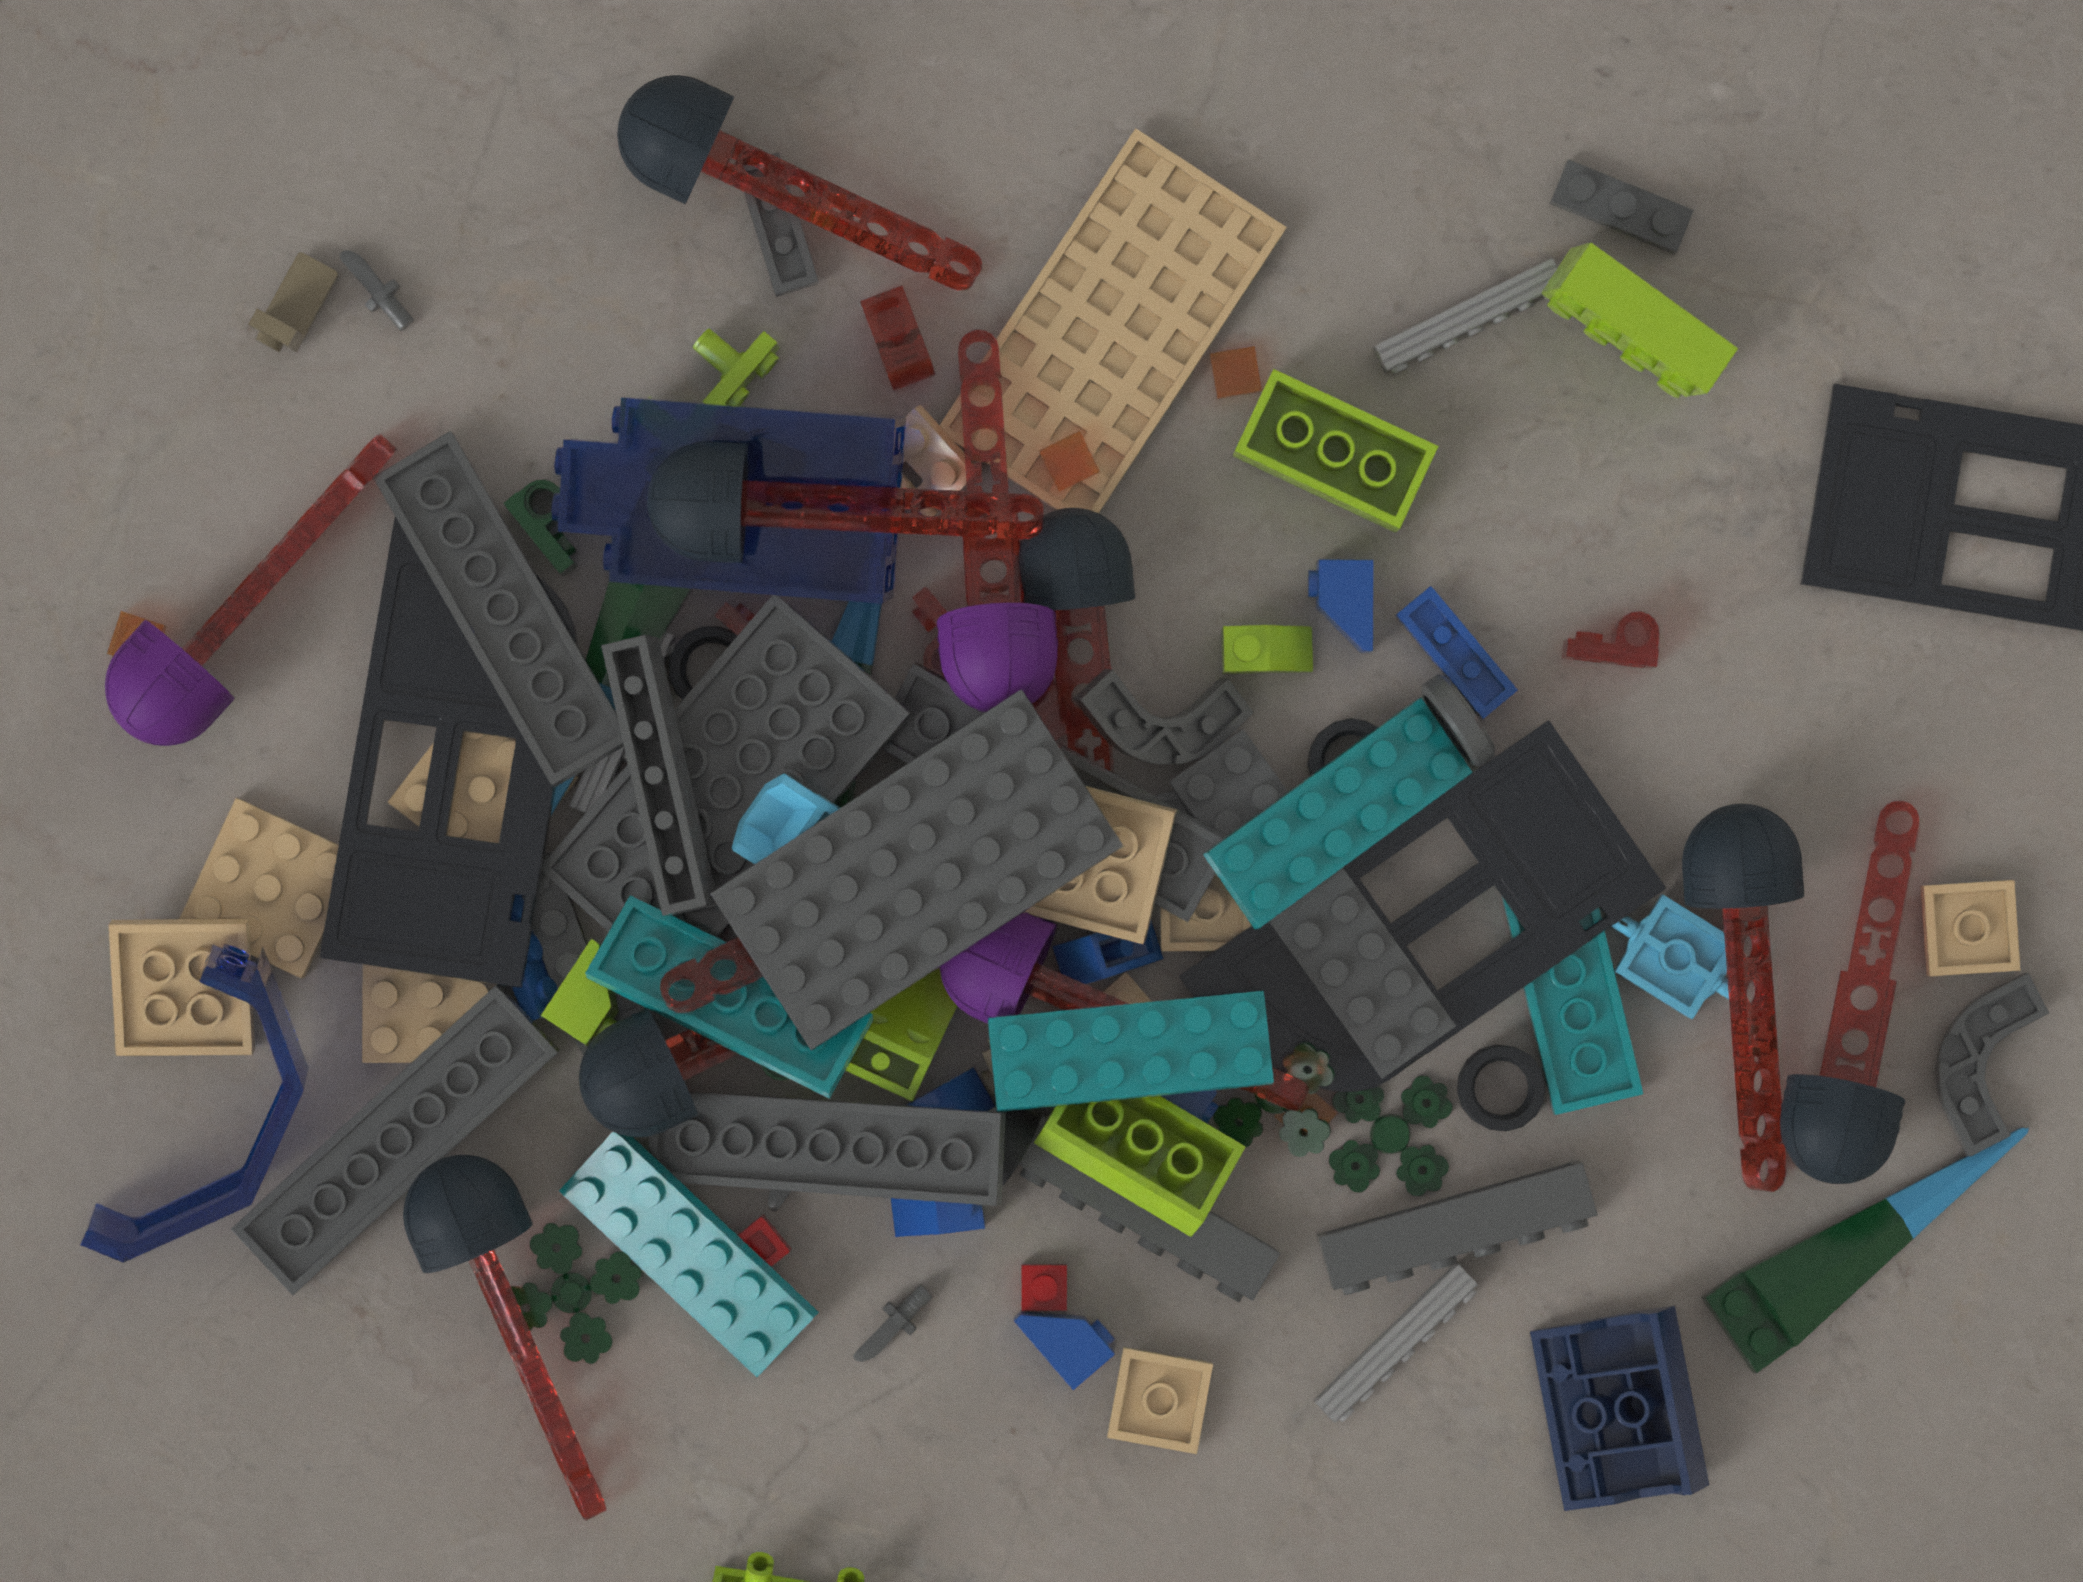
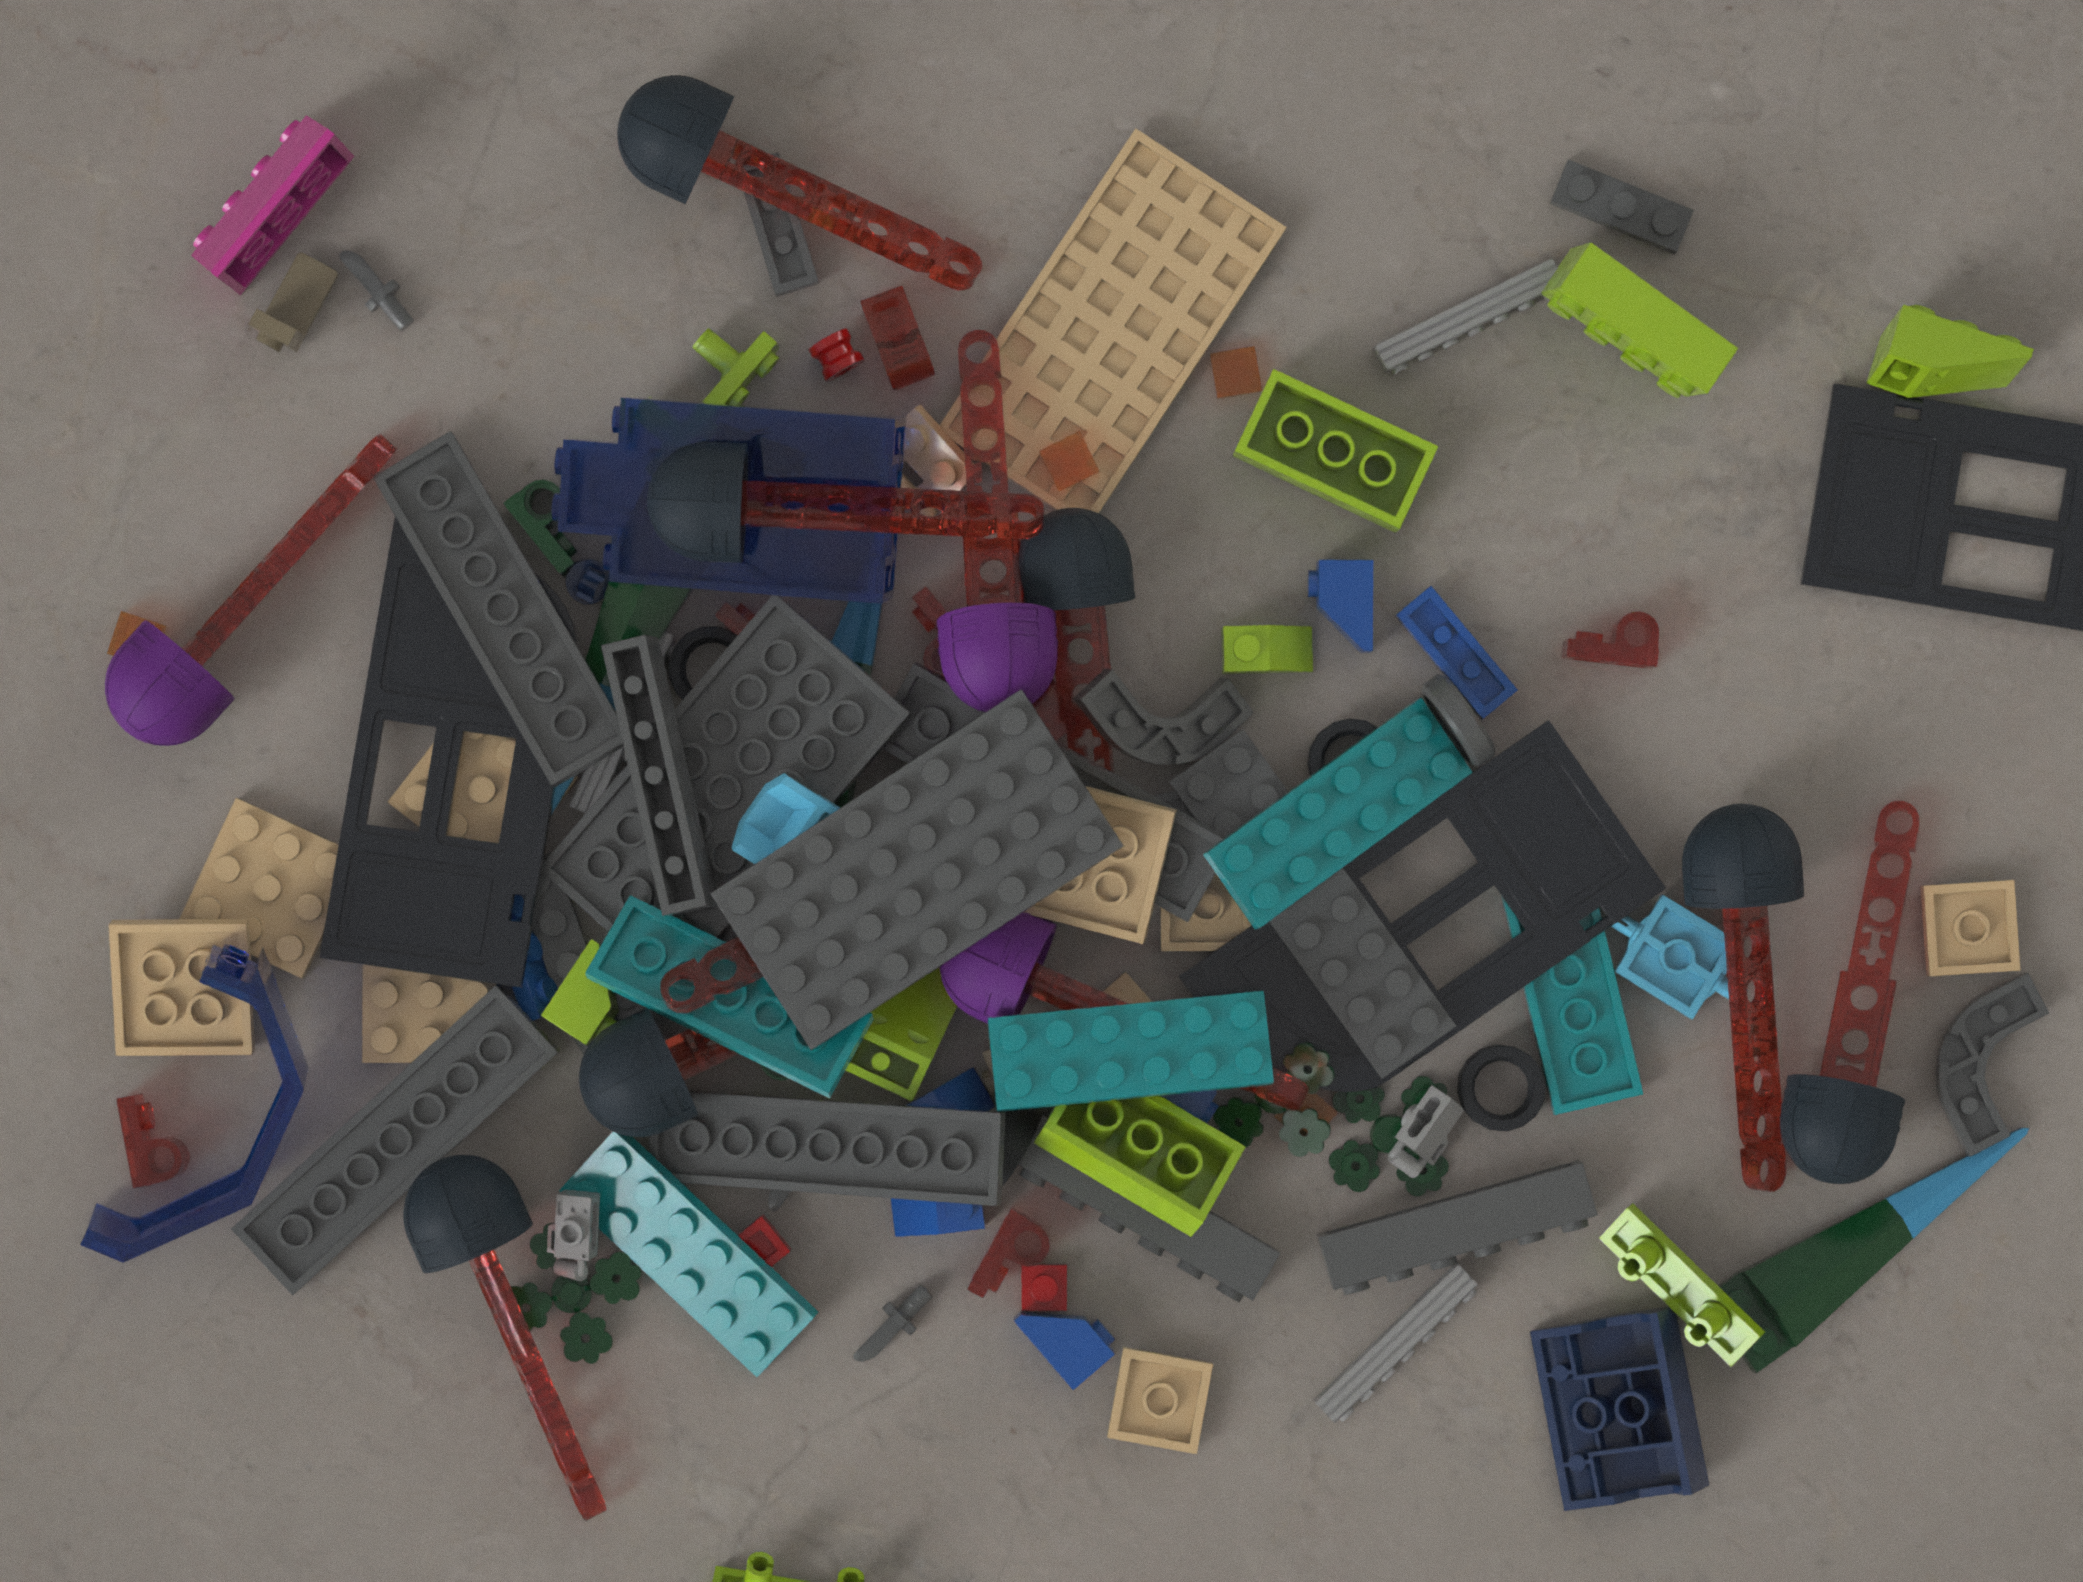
blue slope [1053,920,1164,990] -> none
none -> clear red plate [116,1093,190,1188]
none -> dark pink slope [191,115,355,296]
none -> light grey piece [547,1189,600,1281]
none -> dark blue plate [565,559,610,605]
none -> red wheel [808,328,865,382]
none -> clear red plate [967,1207,1050,1298]
none -> light grey piece [1388,1085,1464,1178]
none -> lime plate [1599,1203,1765,1367]
none -> lime slope [1866,304,2034,398]

